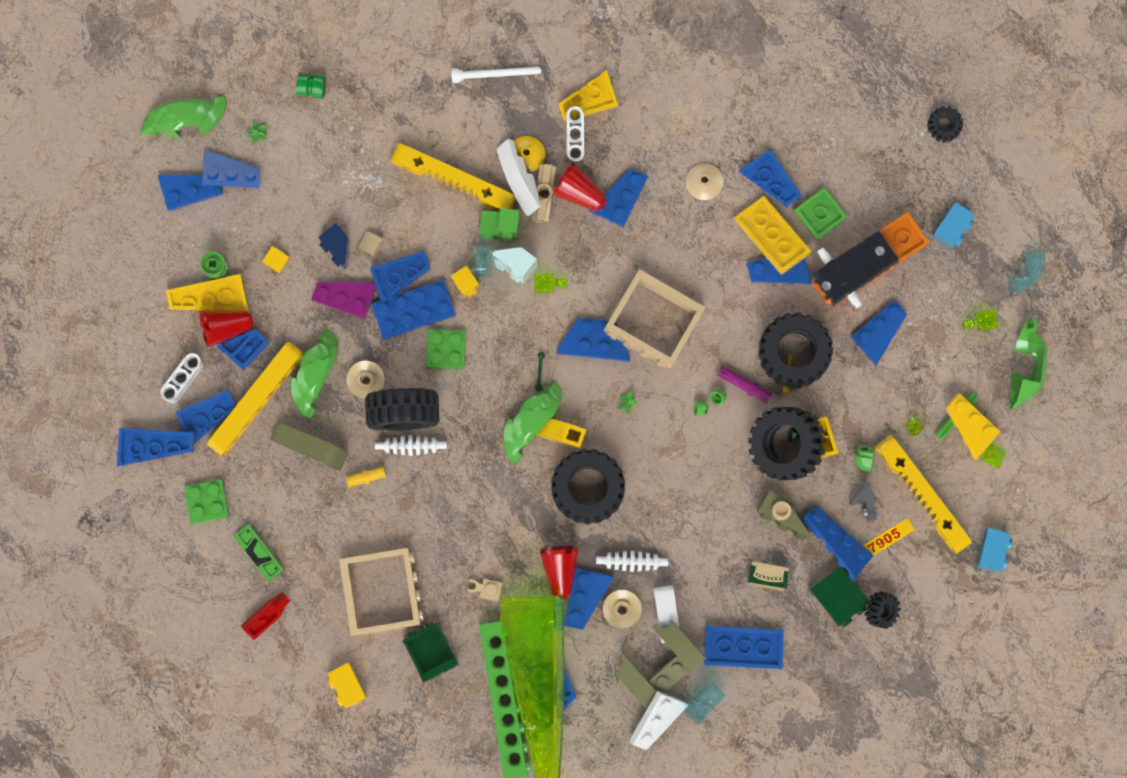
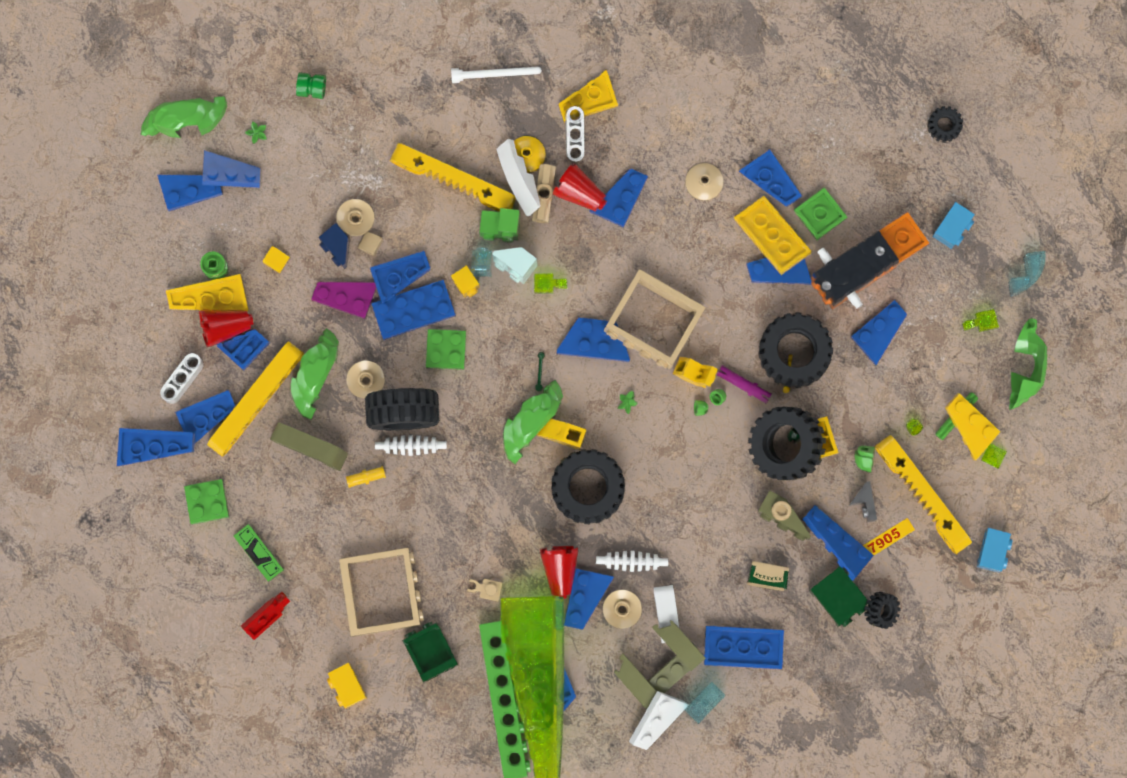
none -> tan dish [336,199,374,236]
none -> yellow brick [673,357,718,388]

